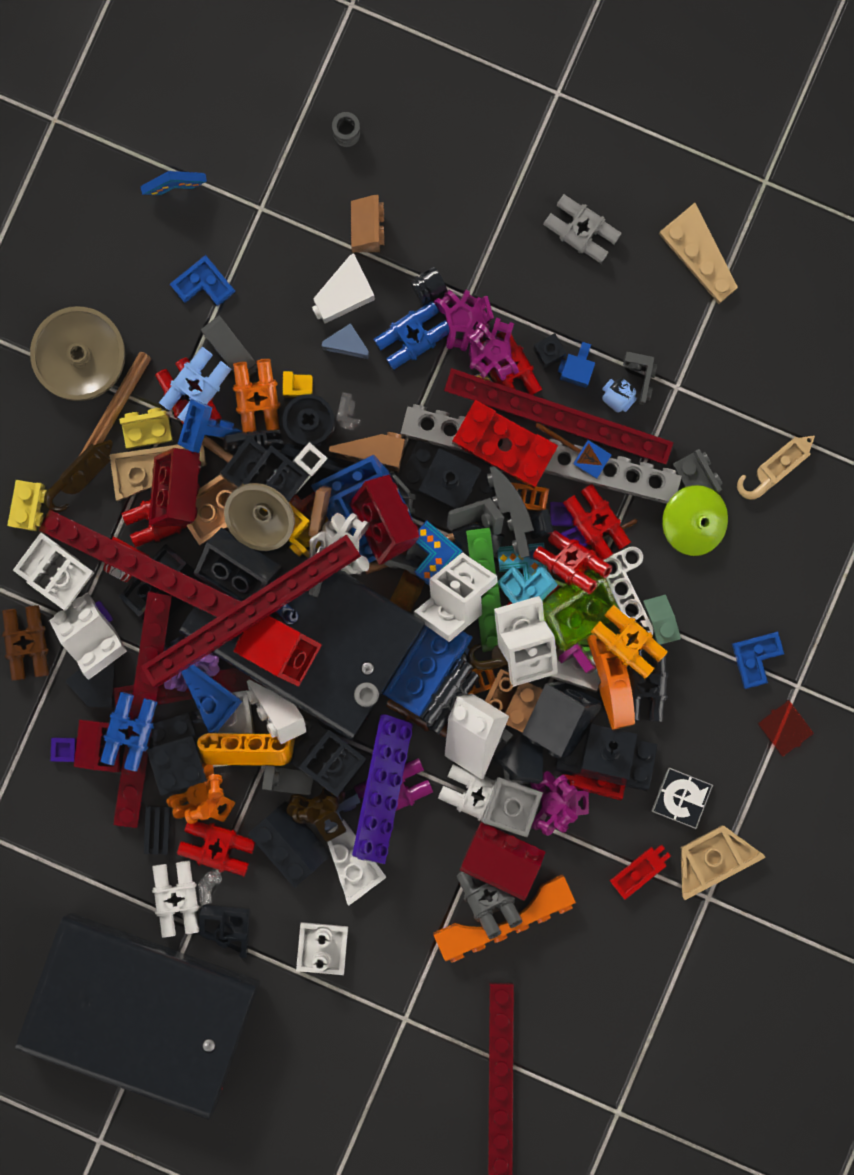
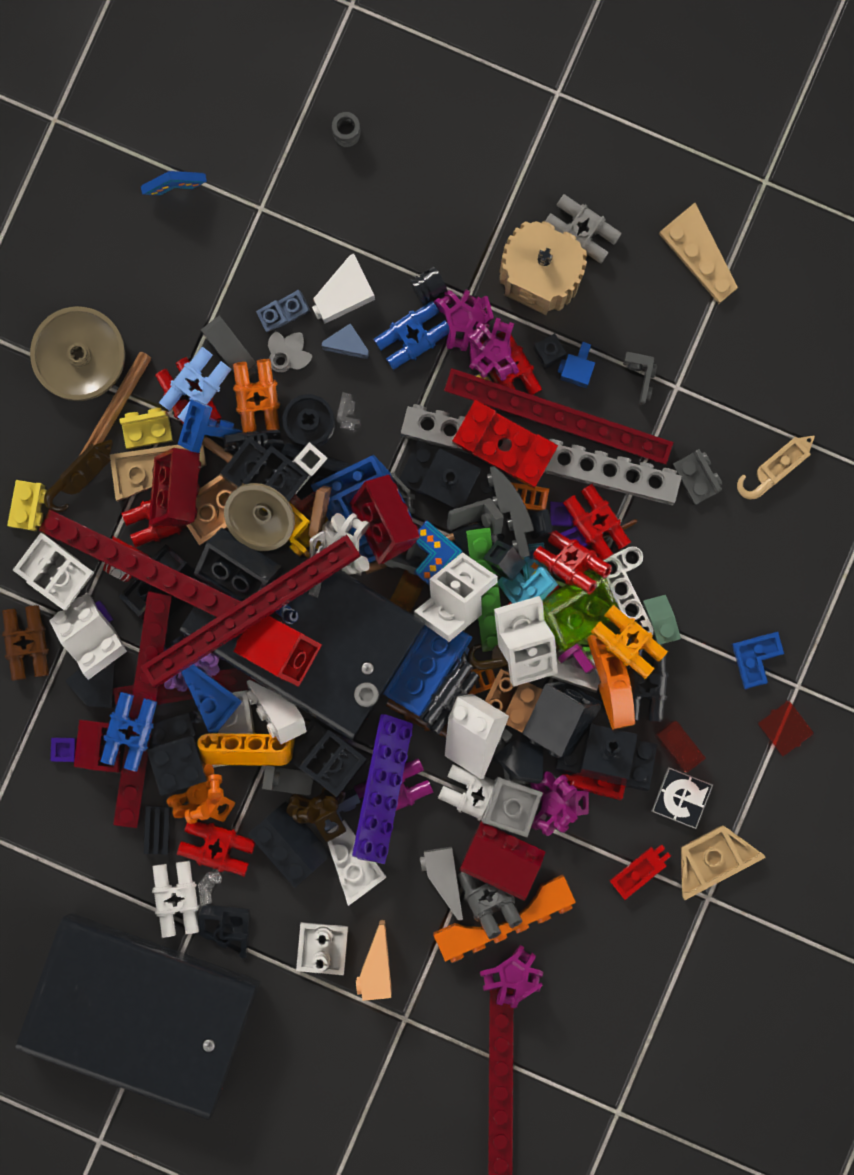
blue tile [170,255,235,306] -> none
yellow panel [283,371,313,398] -> none
medium nougat slope [329,432,405,473] -> none
medium nougat slope [351,195,384,253] -> none
piece [536,423,611,479] -> none
light blue head [602,378,637,412] -> none
lime dish [663,485,728,556] -> none
none -> sand blue slope [256,290,311,332]
none -> light grey plate [268,331,312,373]
none -> light nougat slope [356,920,392,1001]
none -> light grey slope [420,847,463,920]
none -> magenta piece [480,945,543,1009]
none -> black brick [483,540,526,581]
none -> tan piece [499,221,587,315]
none -> clear red brick [655,720,706,773]

